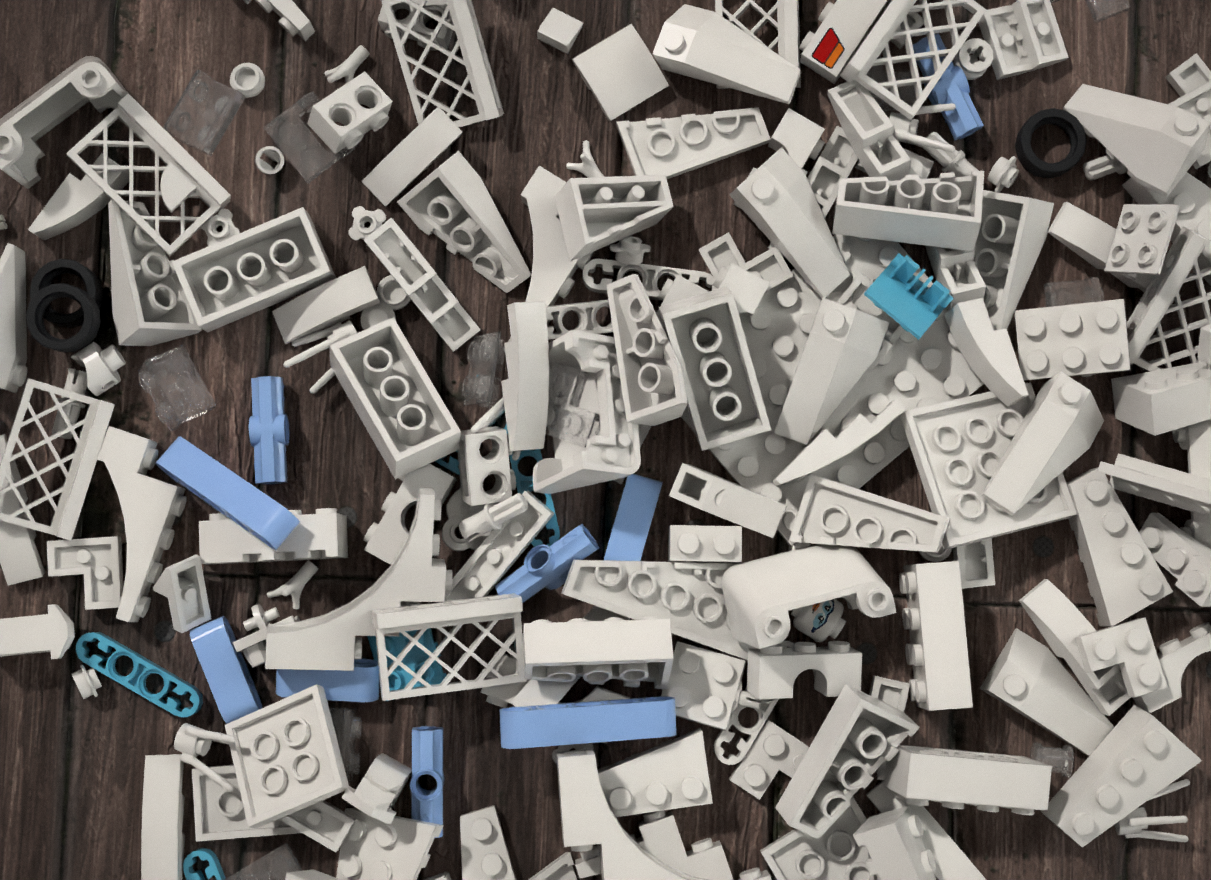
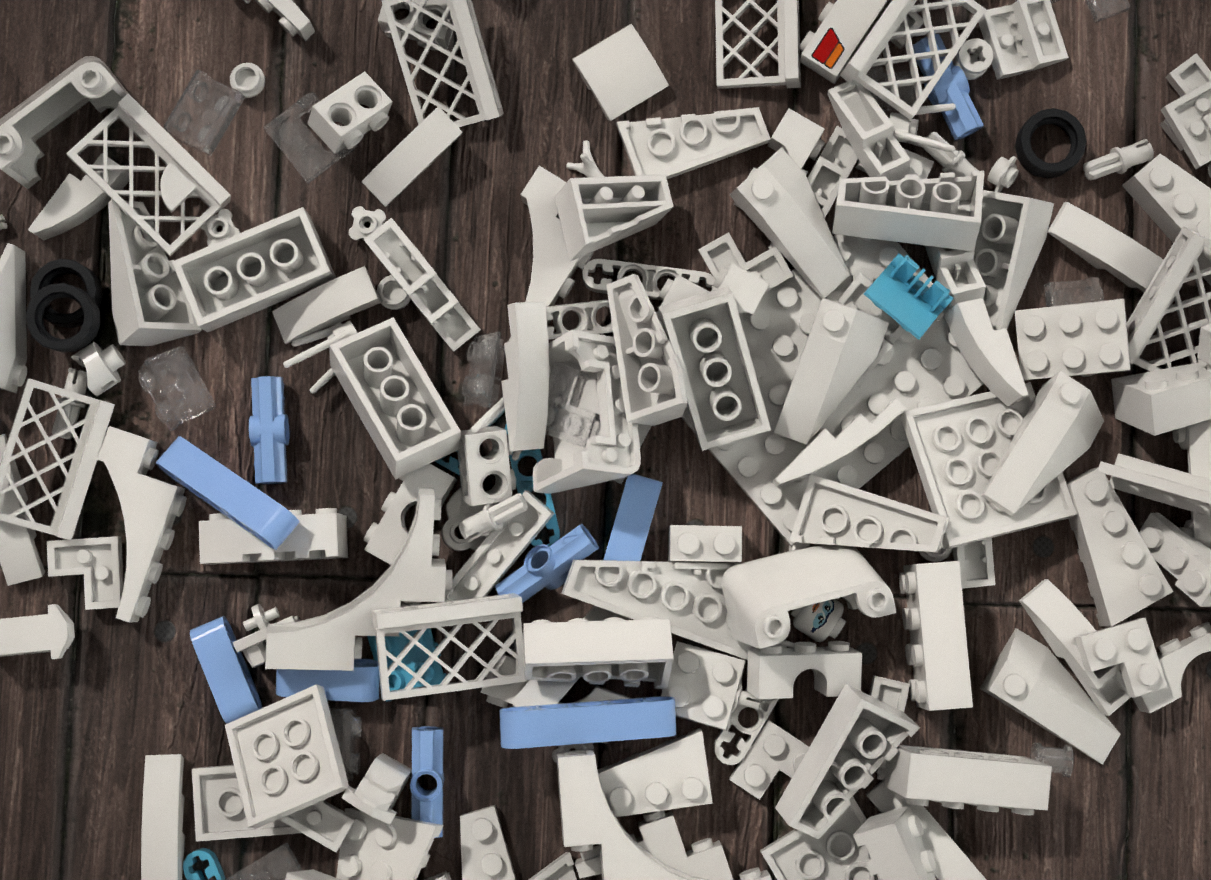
white plate [71,665,102,699] -> none
medium azure beam [76,632,203,718] -> none
white slope [153,555,211,633] -> none
white plant [174,723,235,792] -> none
white hinge [255,146,284,174] -> none
white bar [267,560,318,609] -> none
white bar [324,45,370,83] -> none
white plate [361,303,396,330] -> none
white wedge [397,150,531,293] -> none
white slope [537,8,584,54] -> none
white plate [610,236,651,265] -> none
white wedge [653,4,801,104] -> none
white slope [669,463,787,538] -> none
white wedge [1041,705,1202,848] -> none
white wedge [1063,84,1211,197] -> none
white hinge [1104,204,1180,280] -> none
white plant [1114,779,1190,842] -> none

